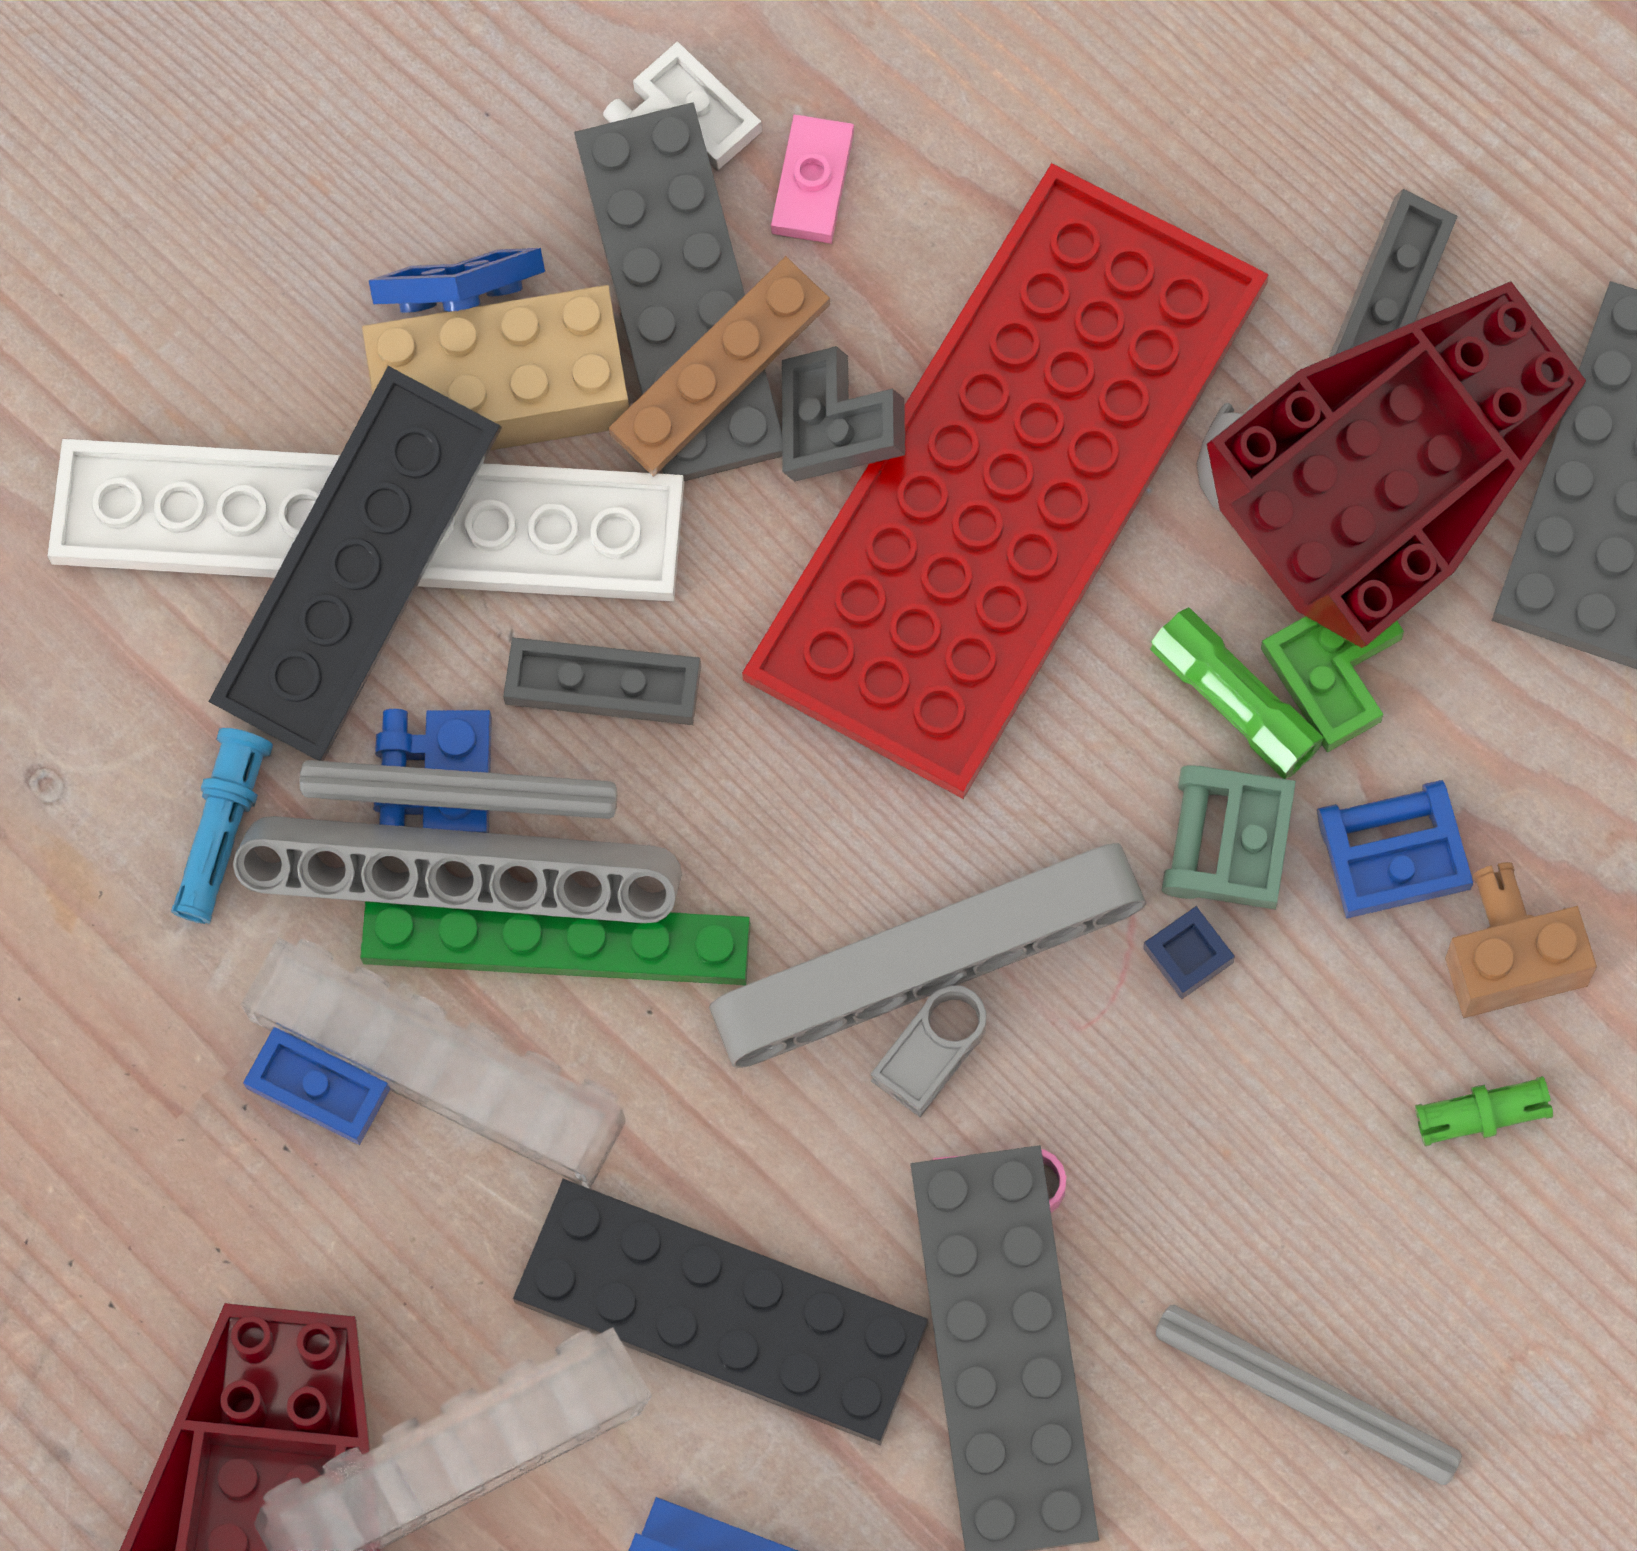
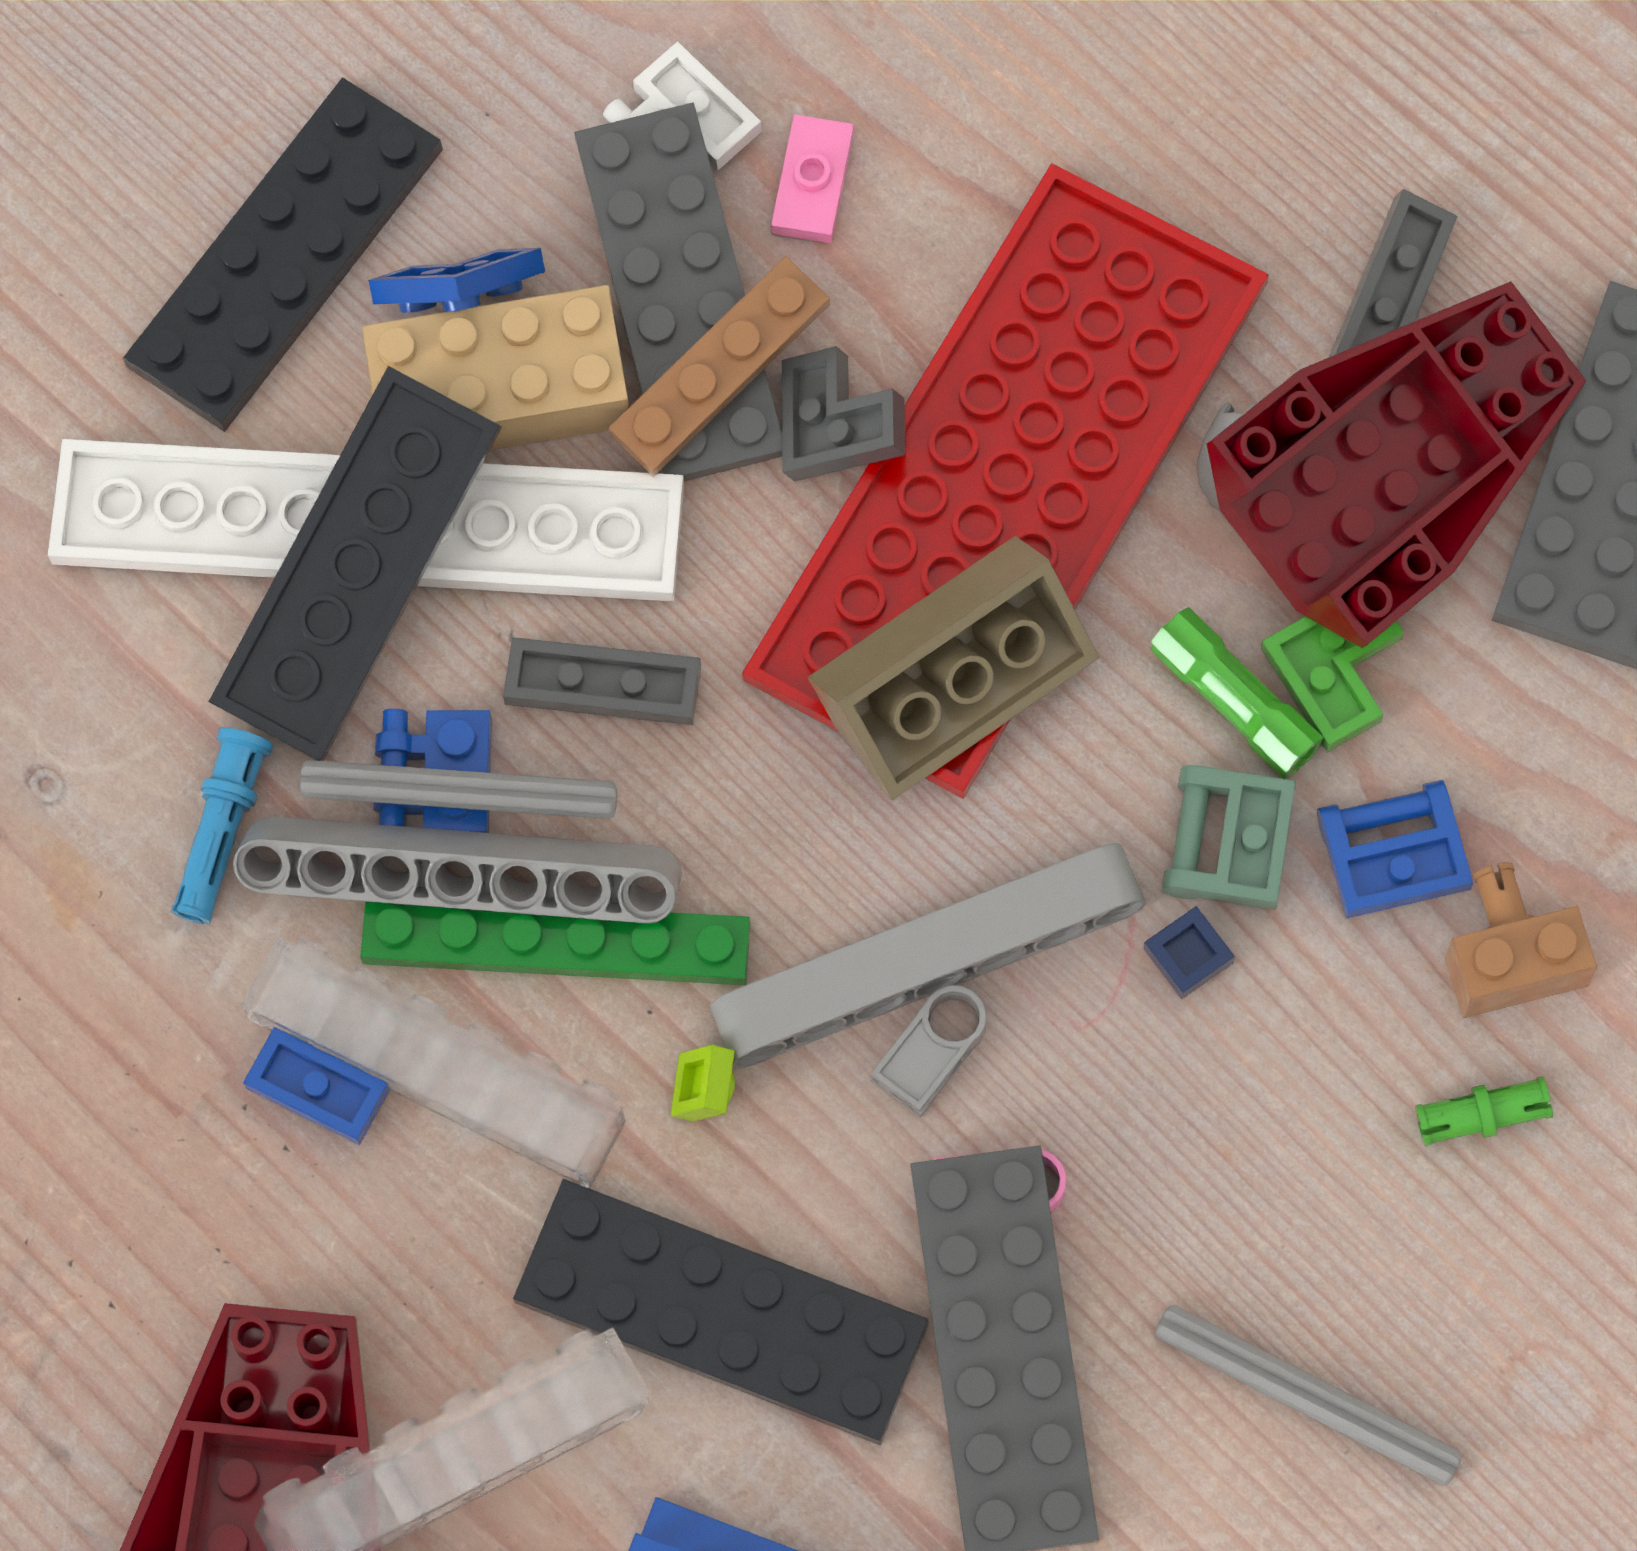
none -> black plate [123,77,443,432]
none -> lime plate [671,1044,735,1122]
none -> dark tan slope [807,536,1099,801]

